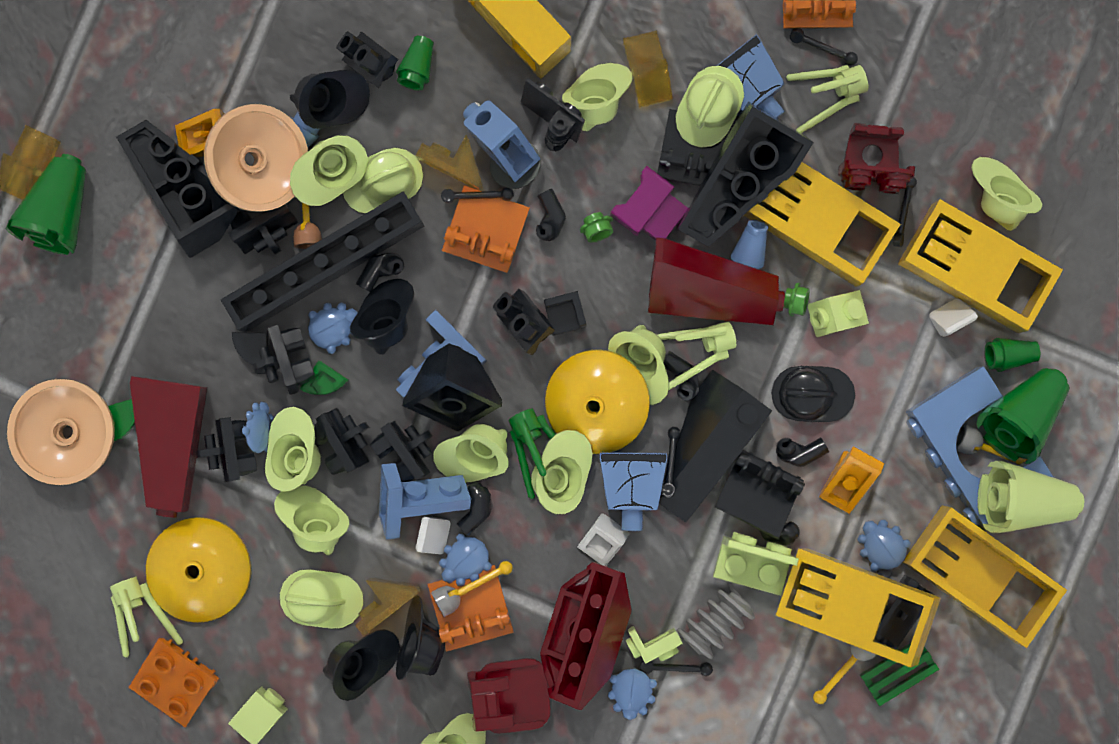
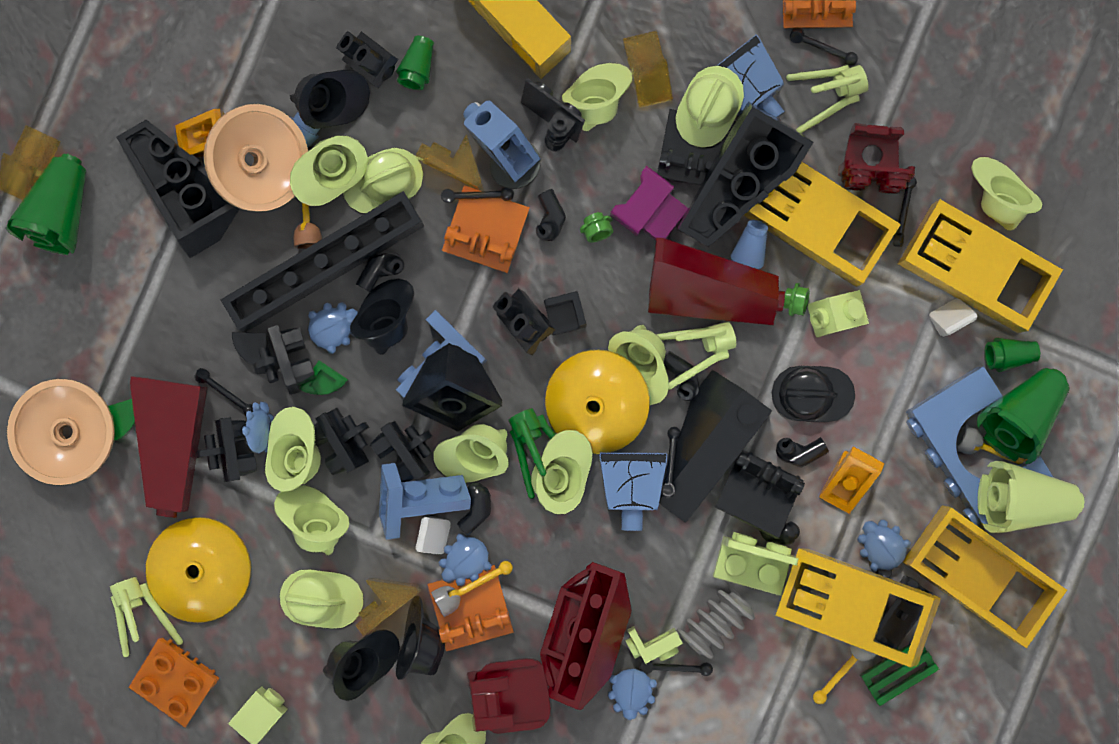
black hips [229,204,298,255] -> none
white slope [577,513,629,566] -> none
none -> black hinge [194,368,253,416]

